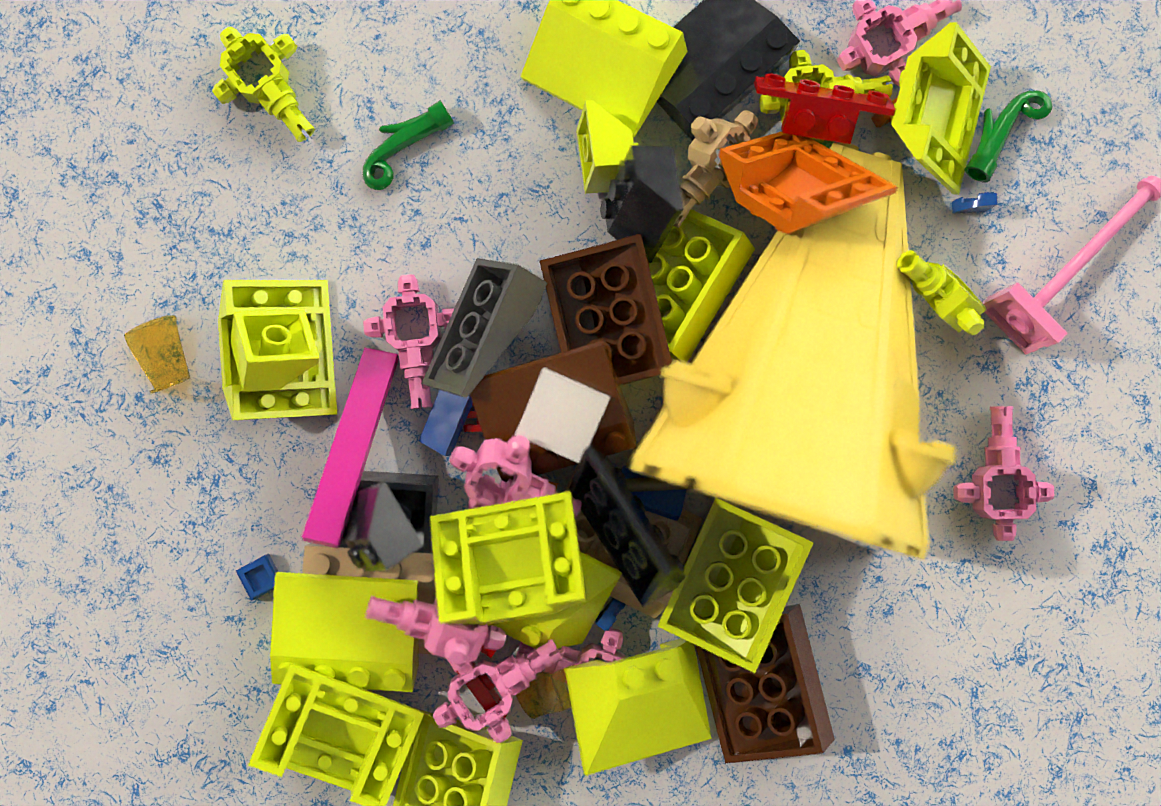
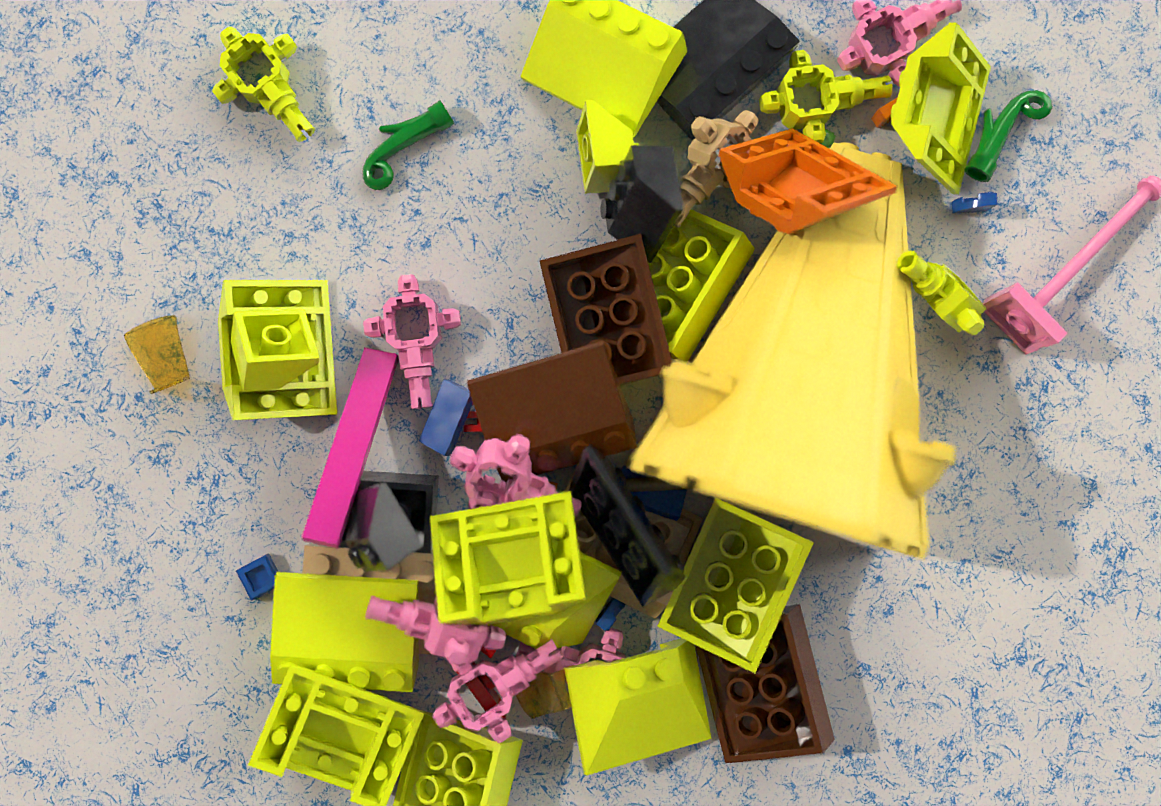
dark grey slope [422,258,547,398] -> none
white tile [515,368,610,463] -> none
red bracket [754,74,896,144] -> none
bright pink piece [953,406,1054,541] -> none

